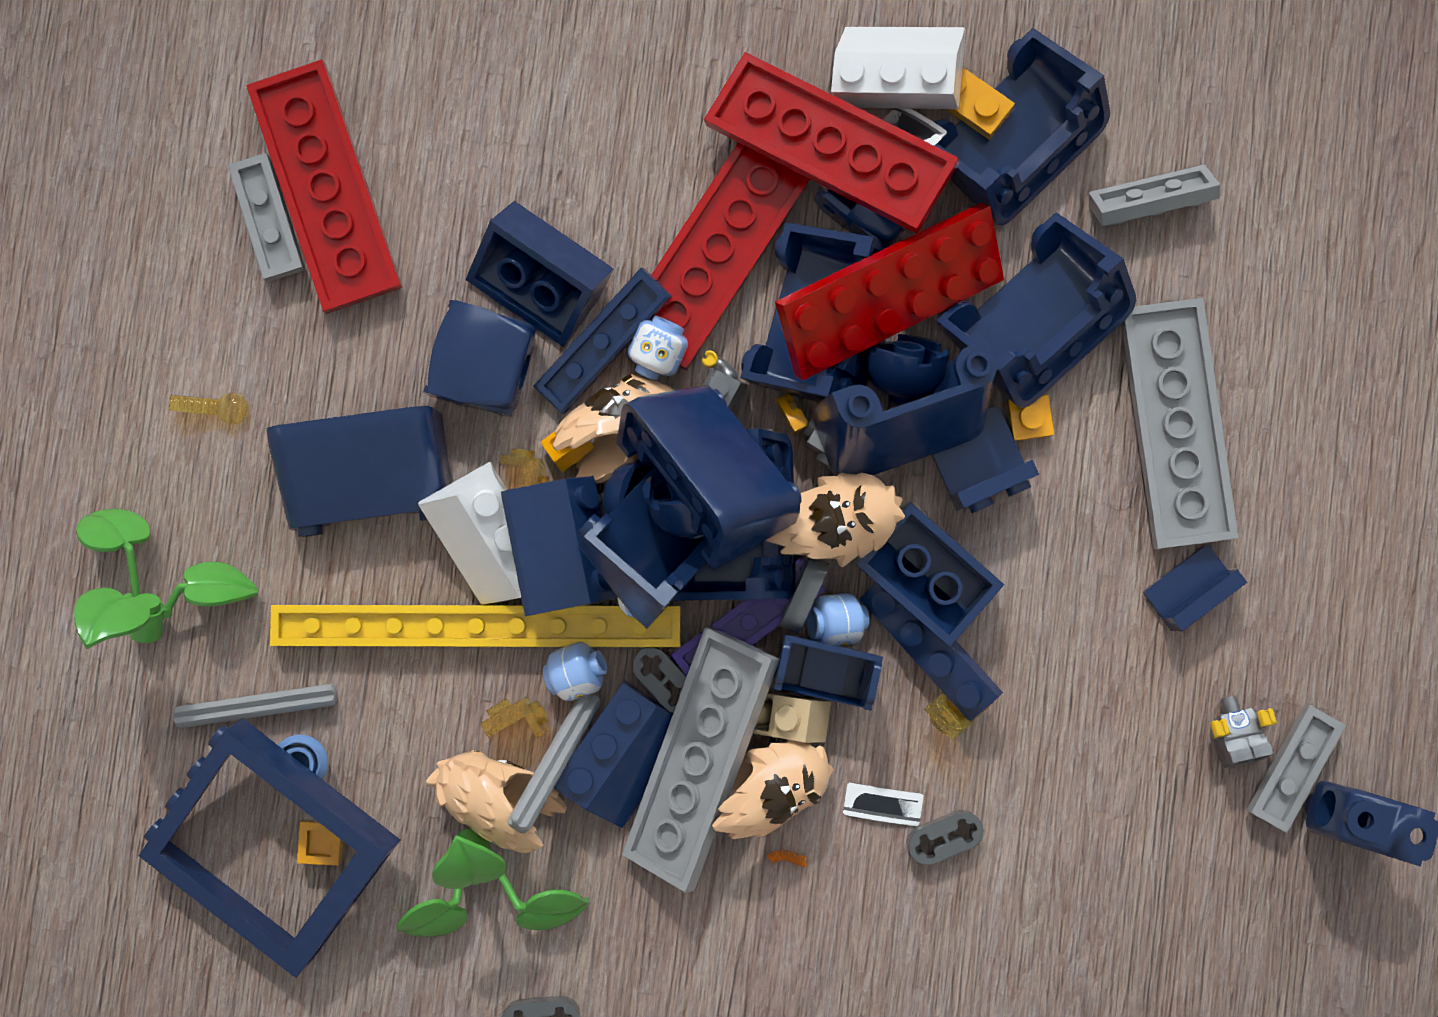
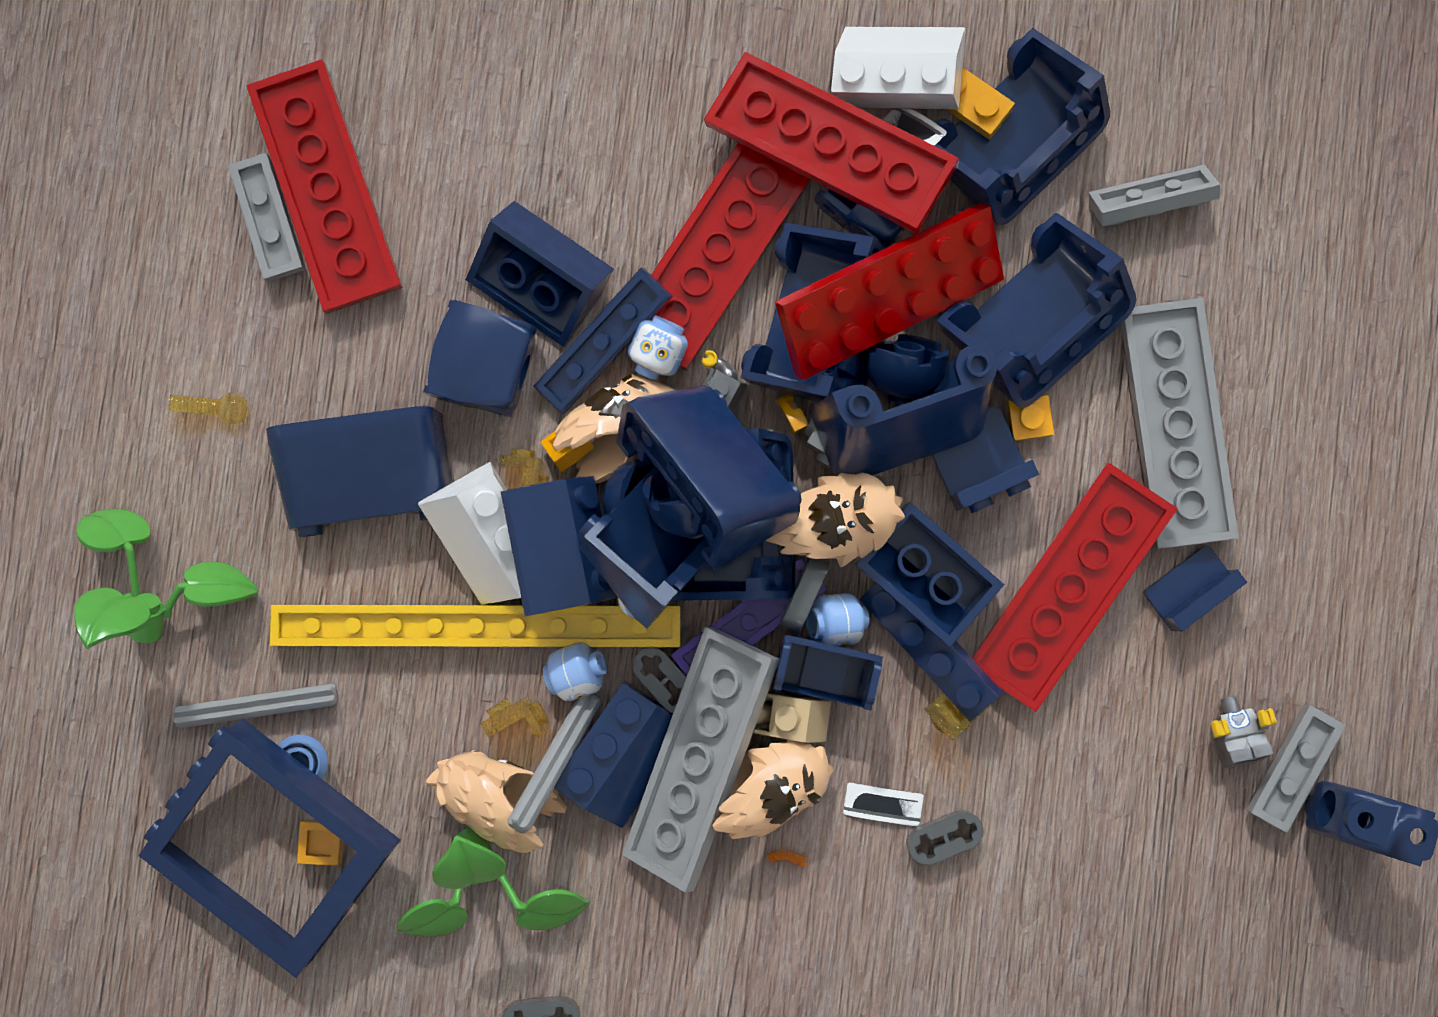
none -> red plate [971,462,1178,712]

